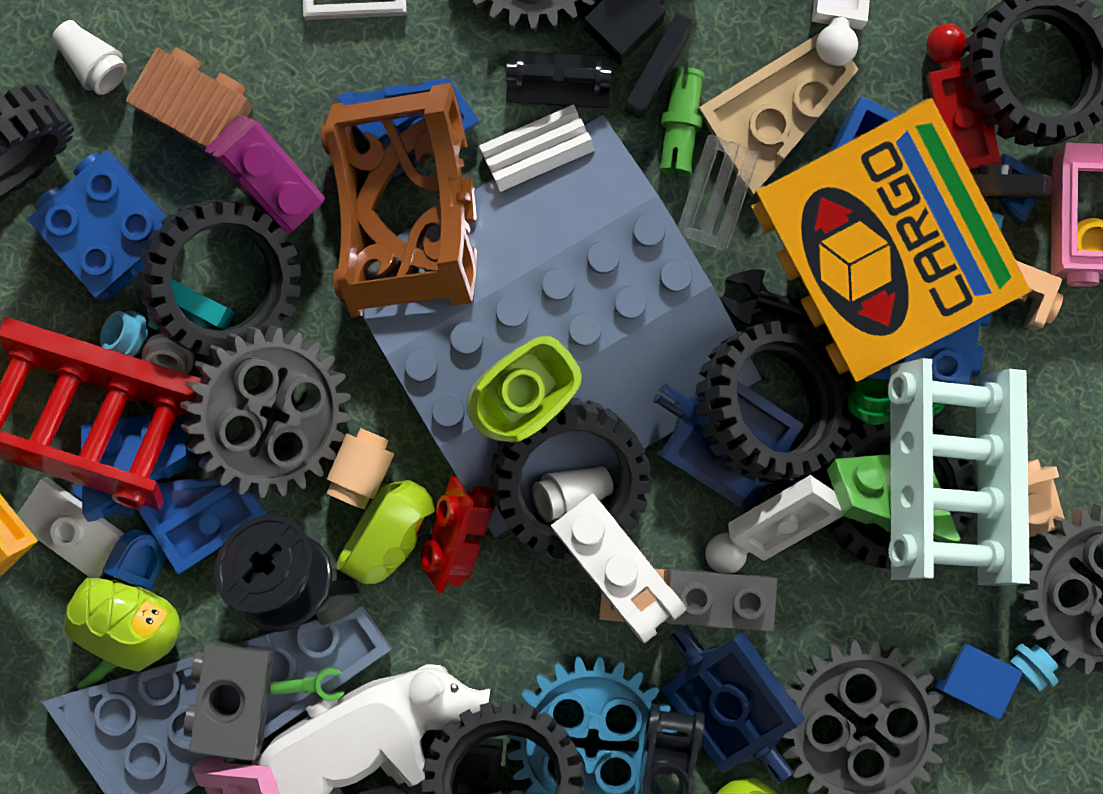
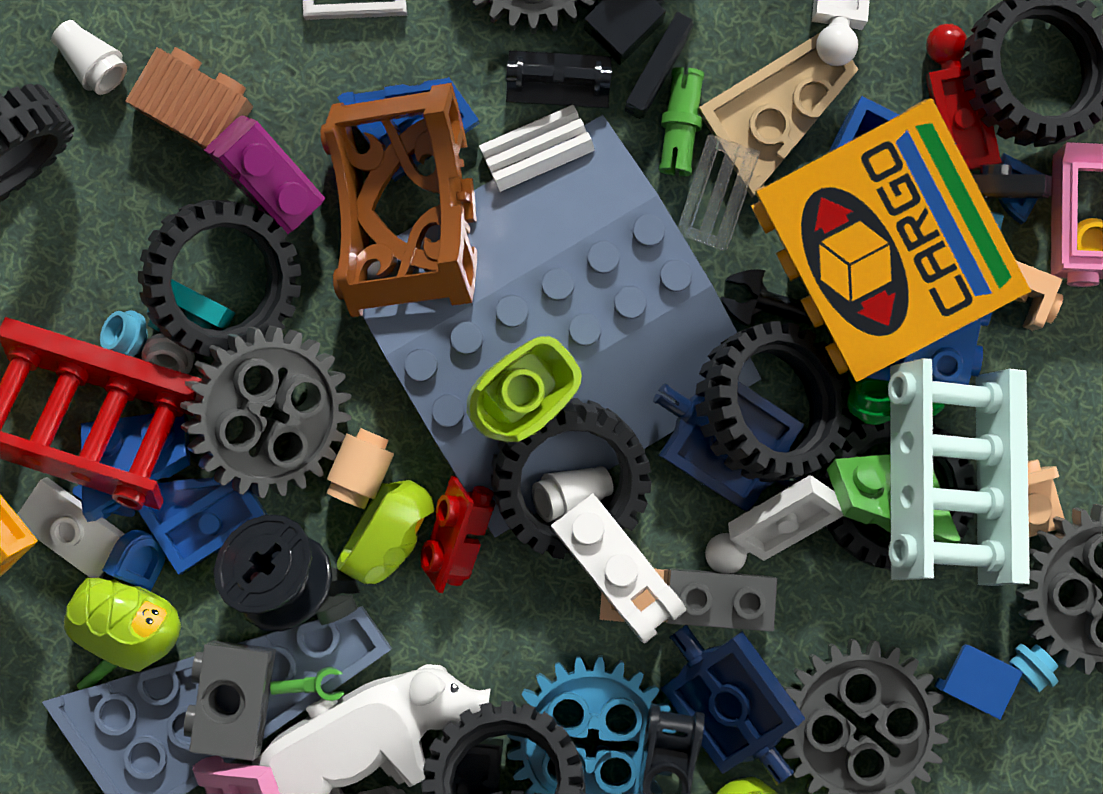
blue brick [27,150,168,303] -> none

